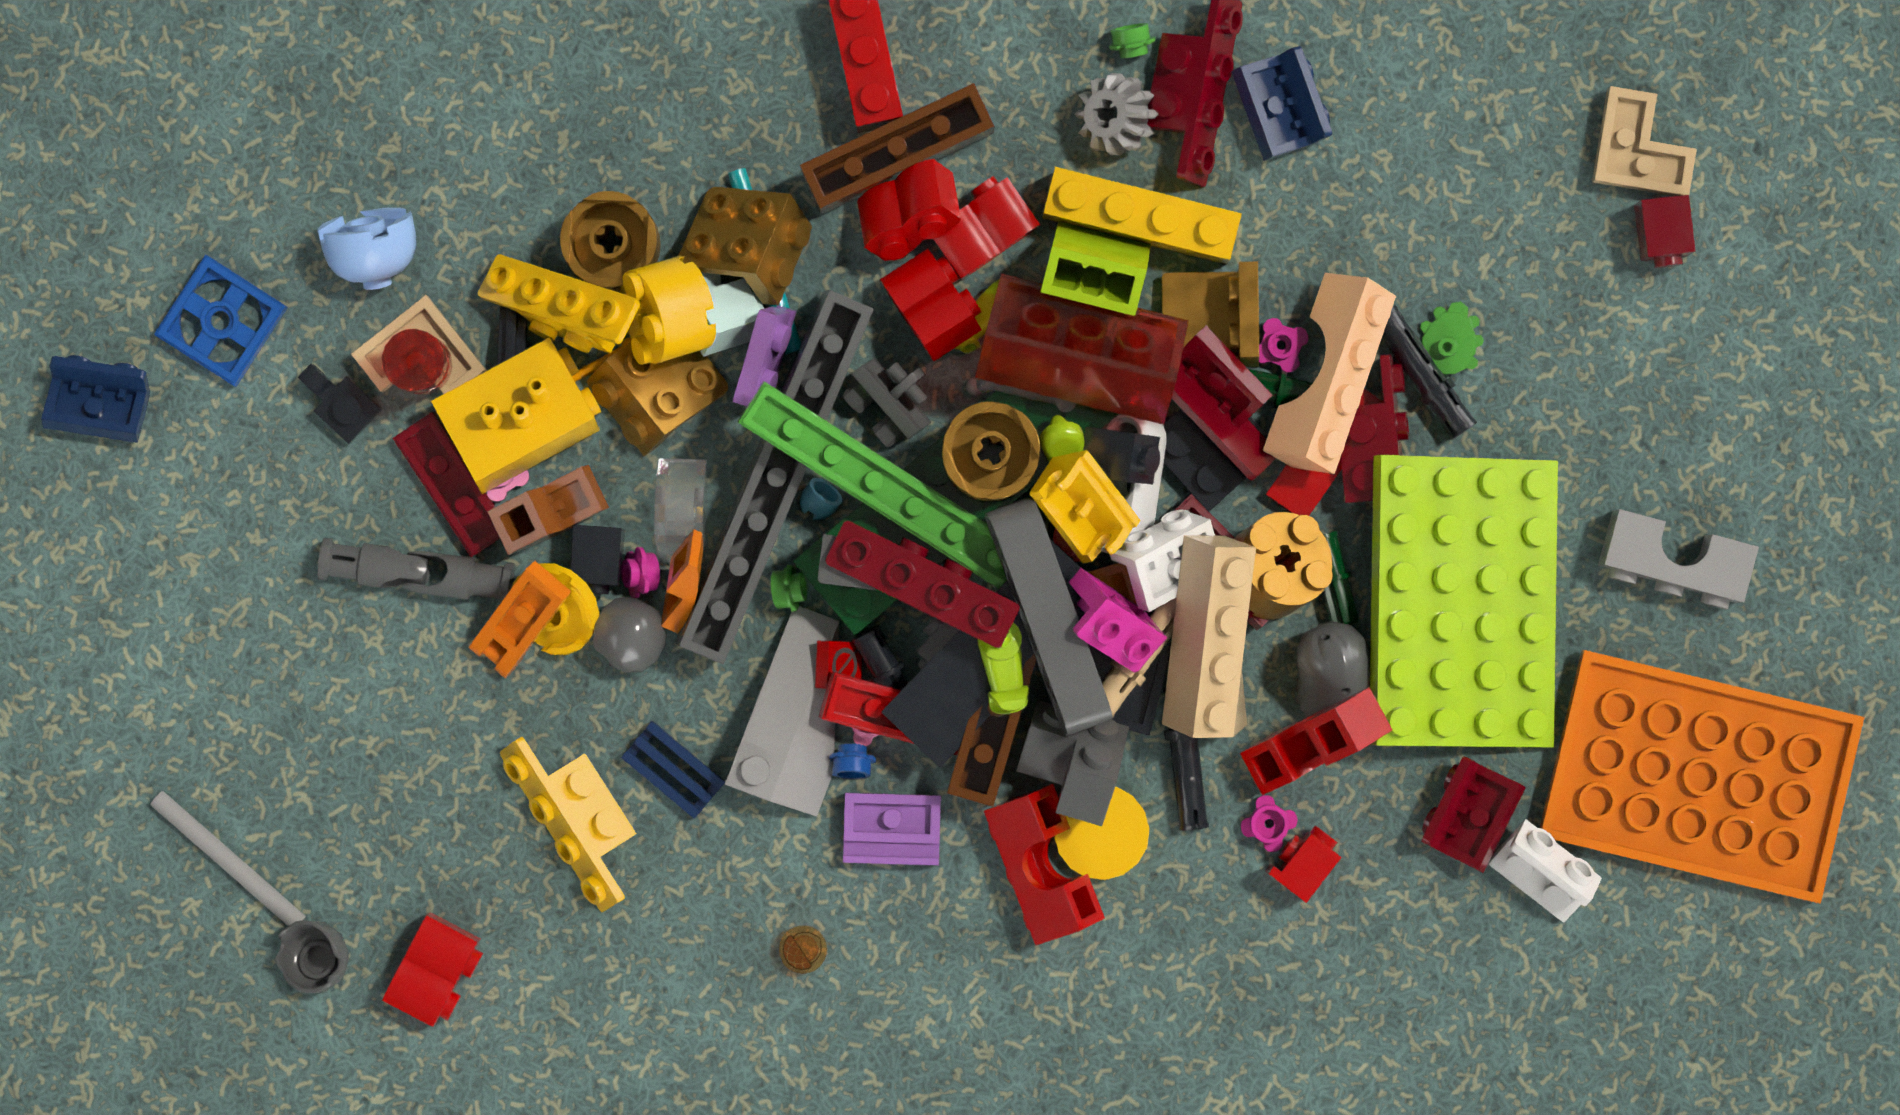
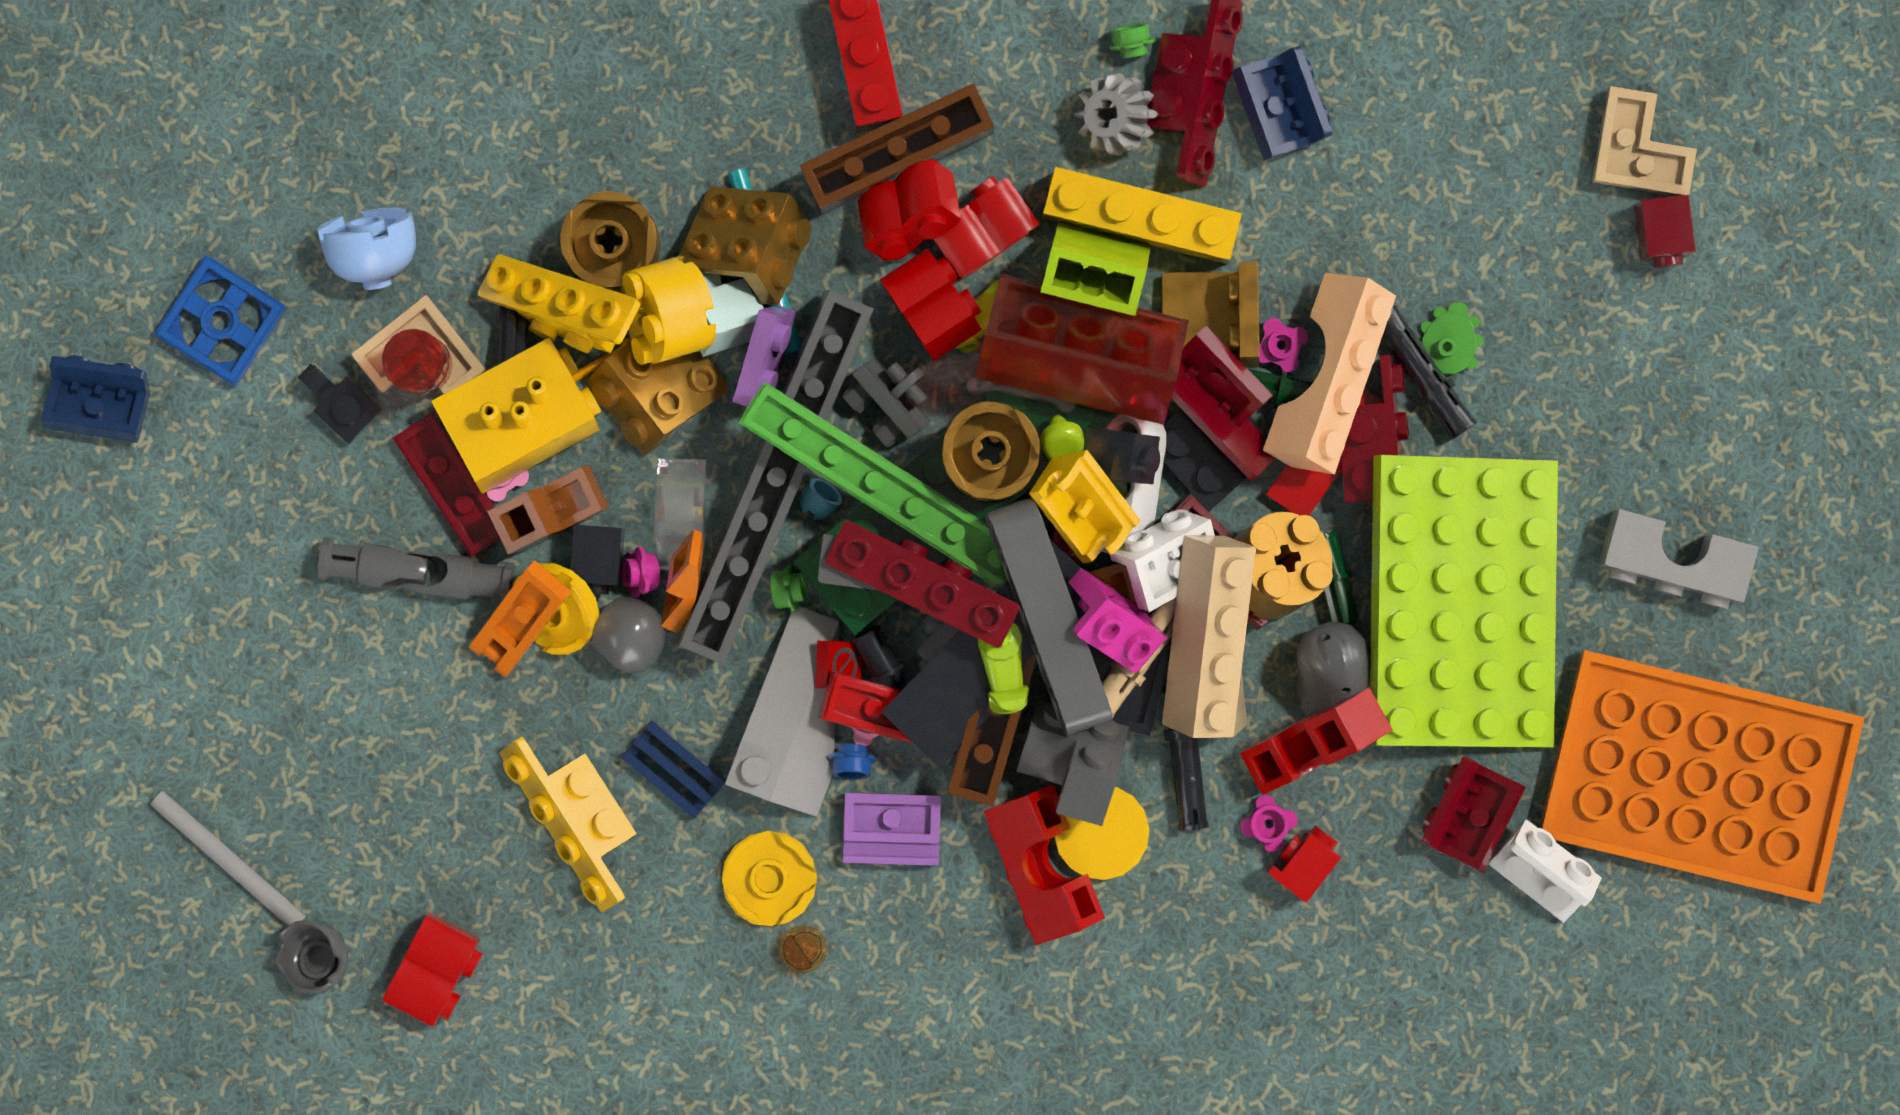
none -> yellow tile [722,830,817,926]

